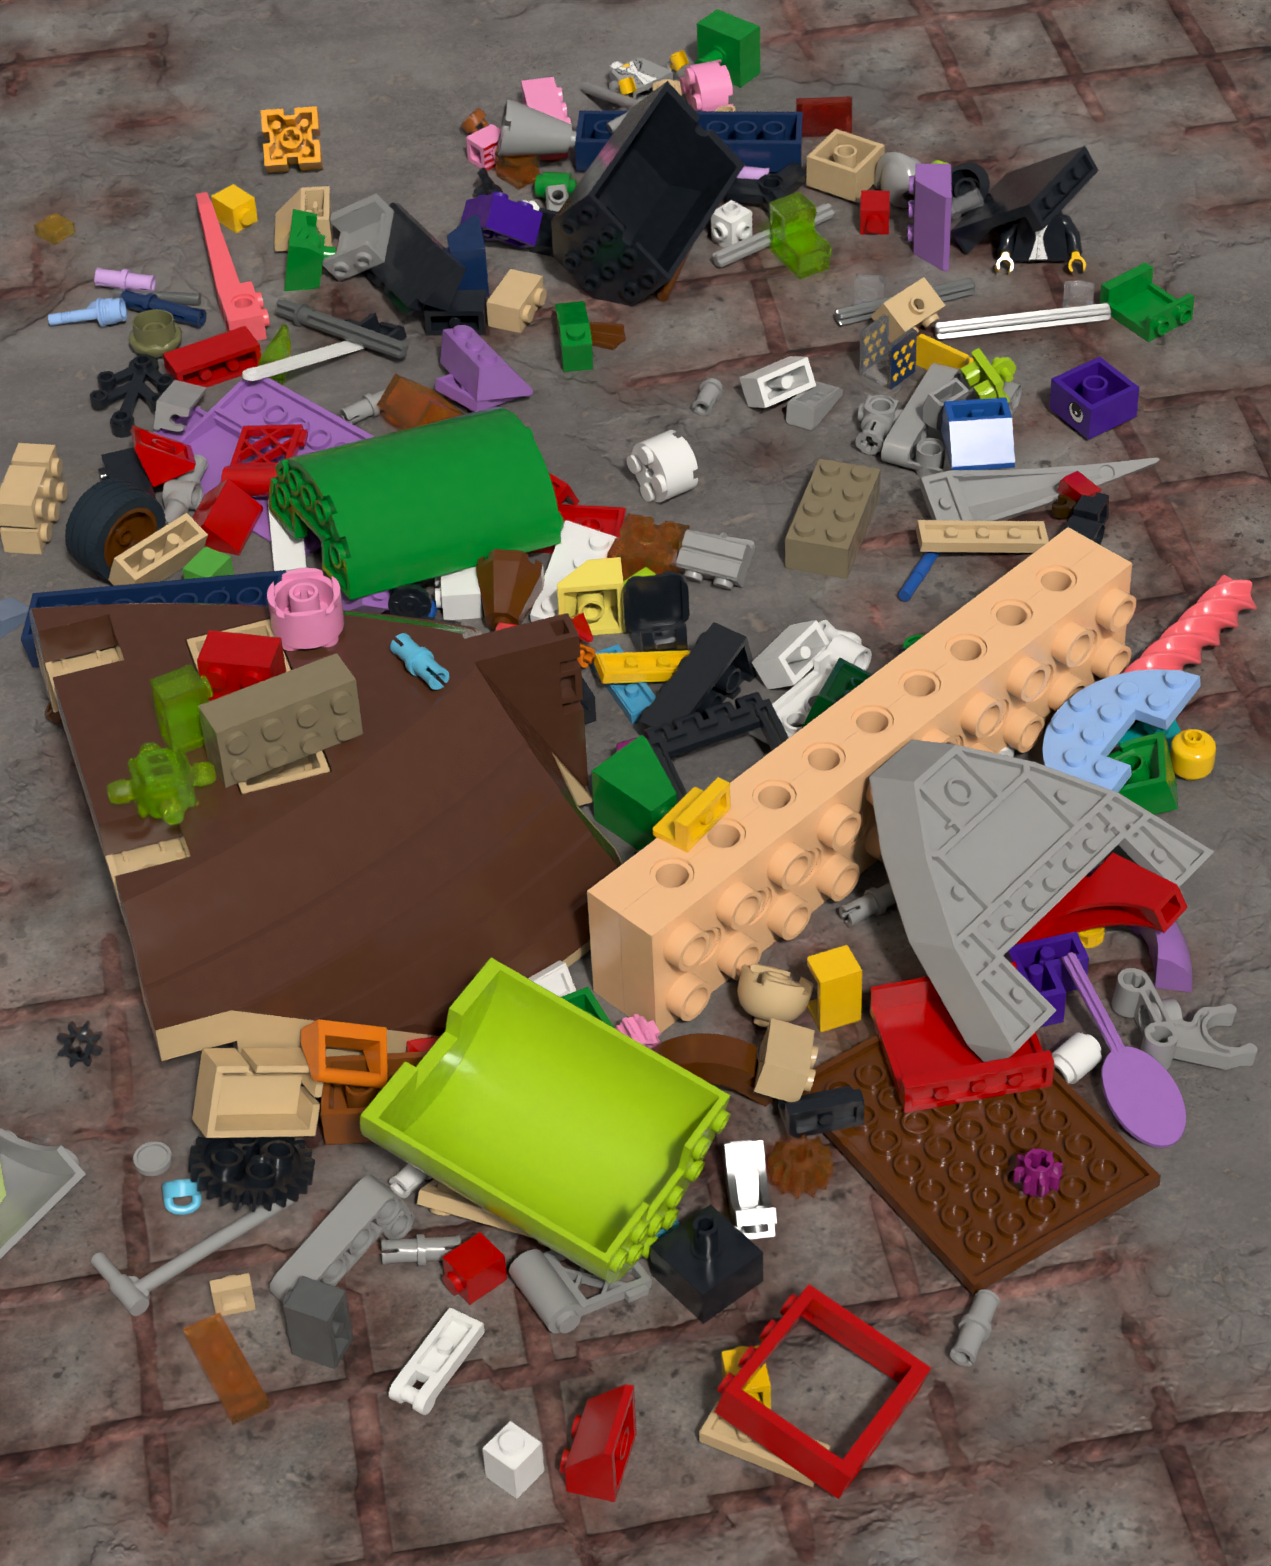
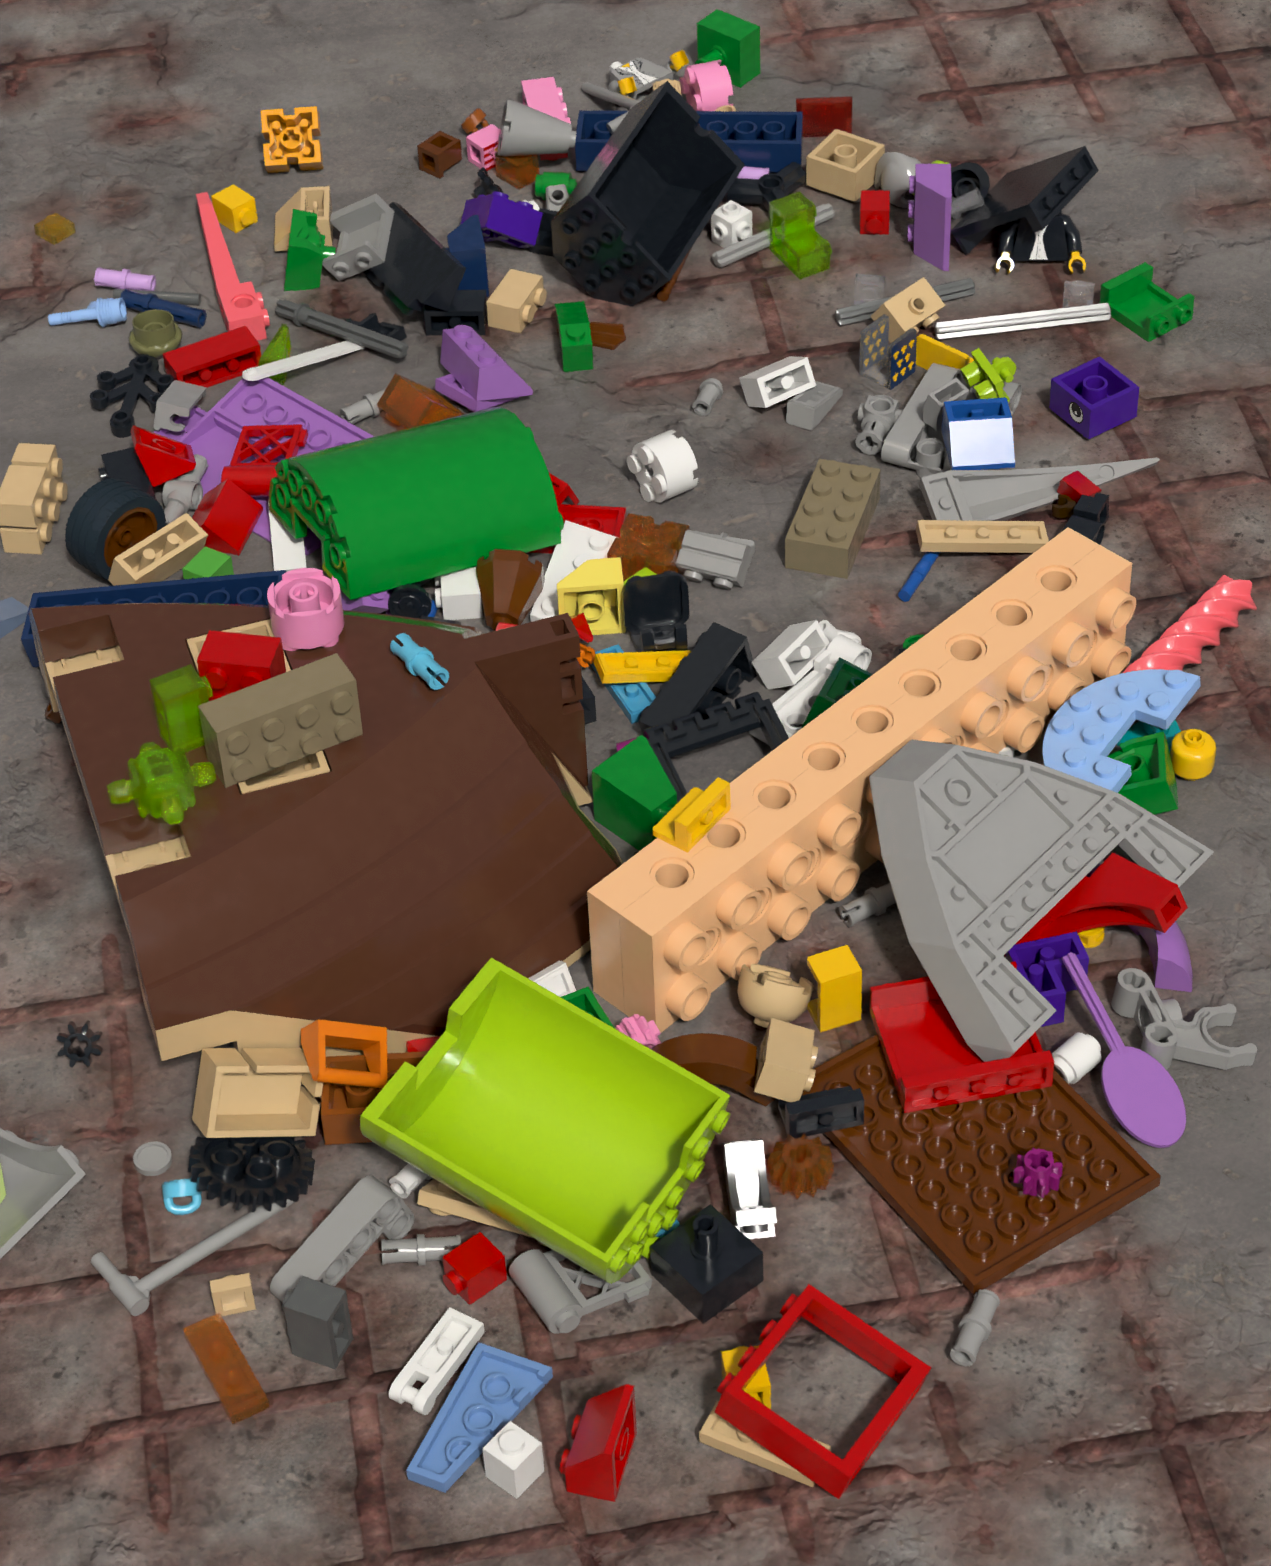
none -> medium blue wing [406,1342,553,1493]
none -> reddish brown brick [417,131,462,179]

